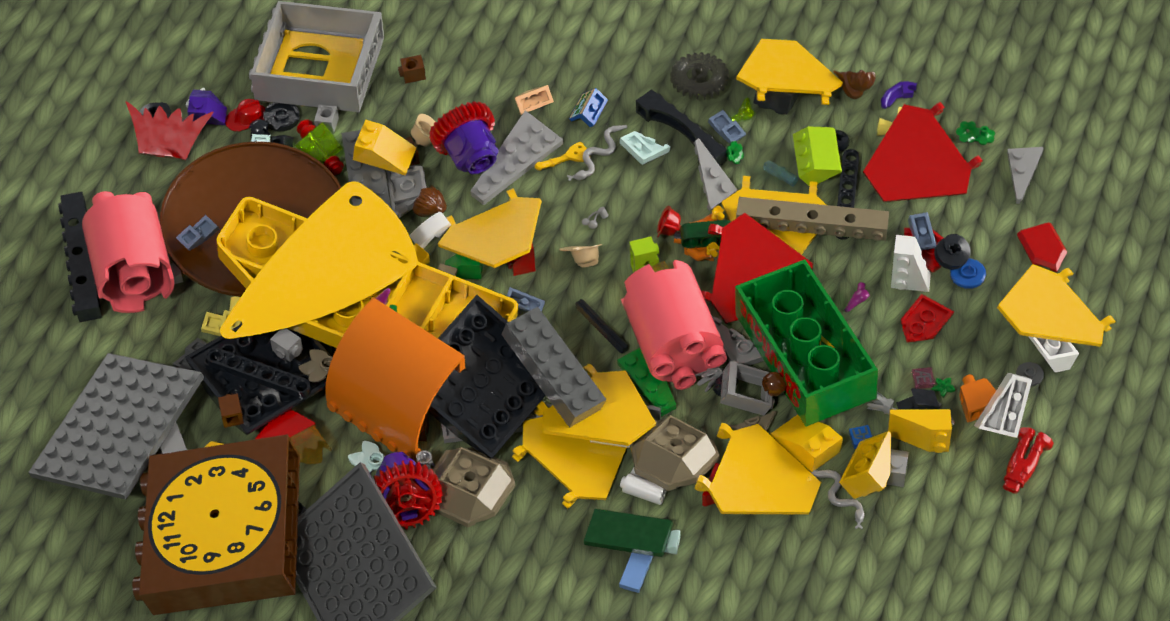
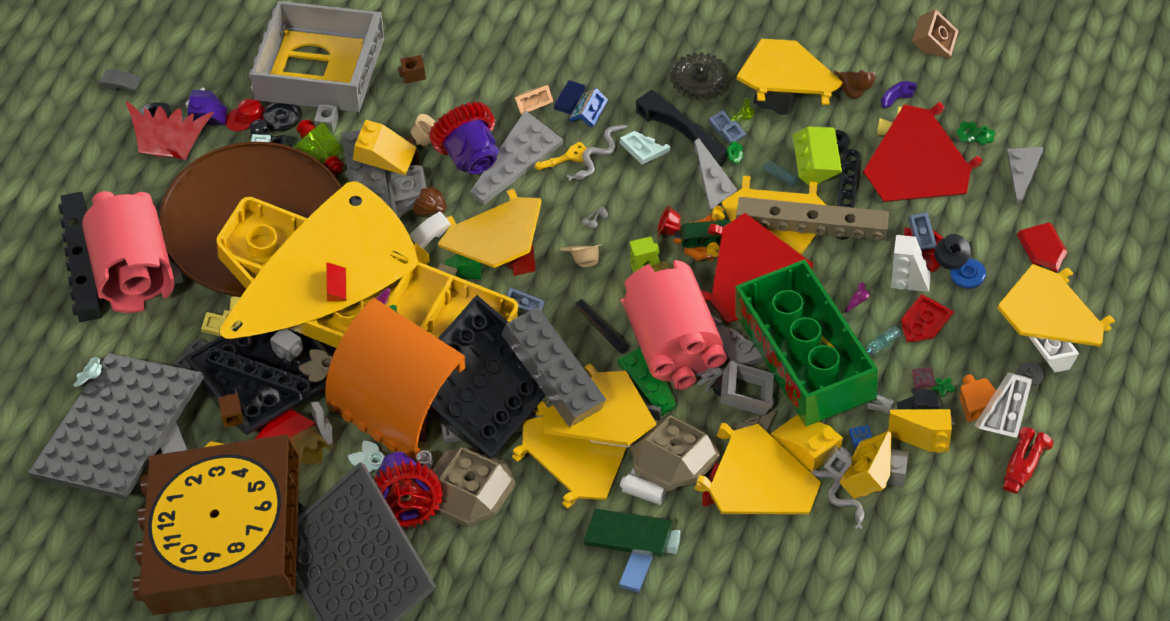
sand blue slope [176,215,220,251] -> none
reddish brown piece [762,372,786,397] -> none
none -> light aqua plate [73,357,102,387]
none -> dark grey slope [99,69,141,94]
none -> light grey slope [311,402,333,444]
none -> red slope [326,262,346,301]
none -> clear blue tile [554,80,585,115]
none -> light grey brick [824,445,852,478]
none -> clear light blue axle [866,326,901,355]
none -> medium nougat slope [912,9,958,58]

